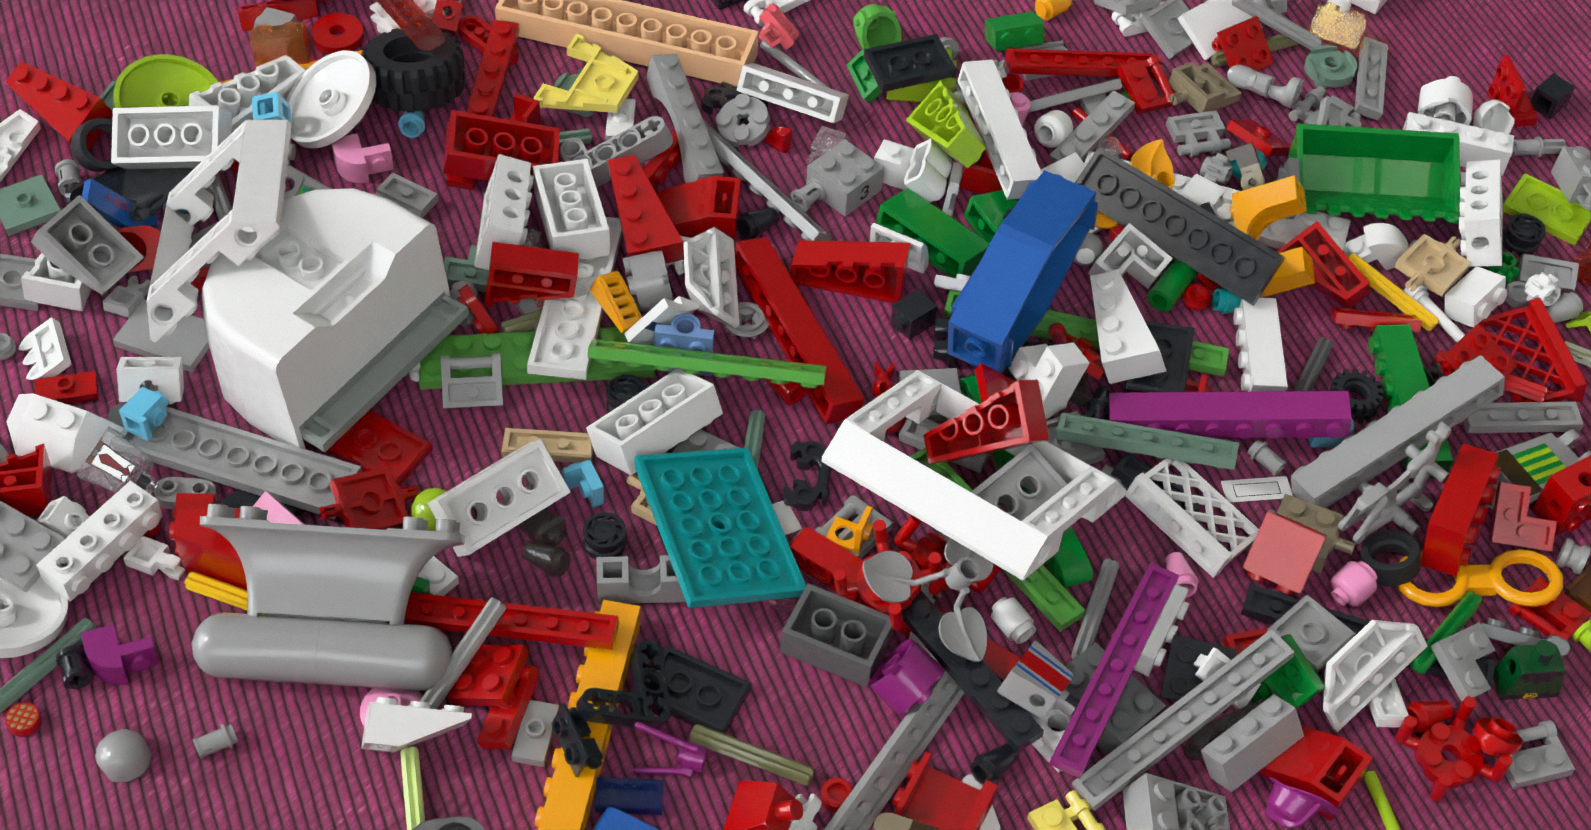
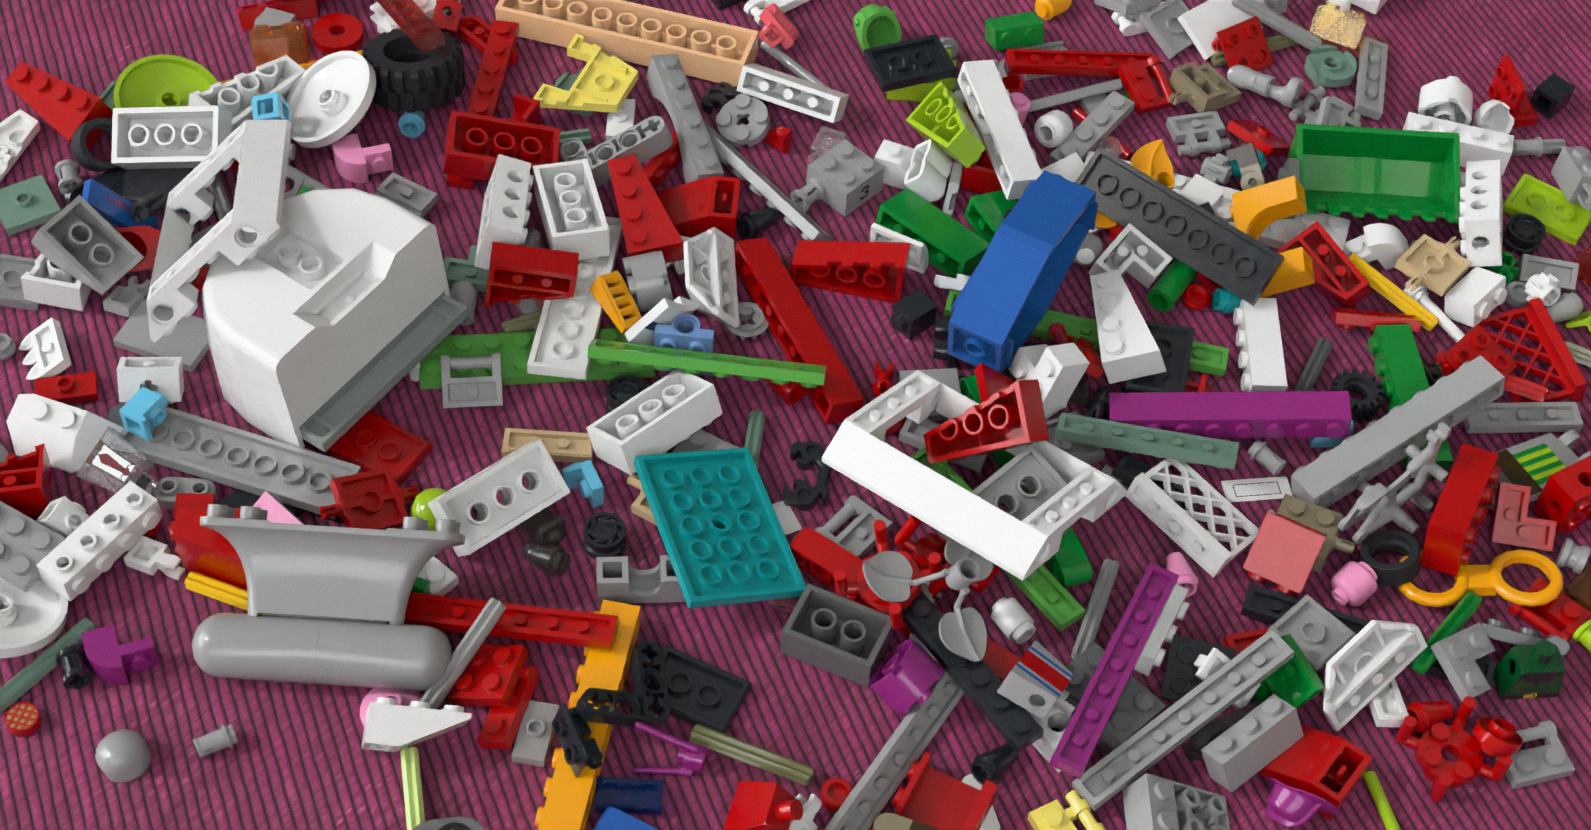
red plate [456,284,499,334] -> none
light orange bracket [826,506,874,554] -> none
green plate [846,48,882,103] -> none

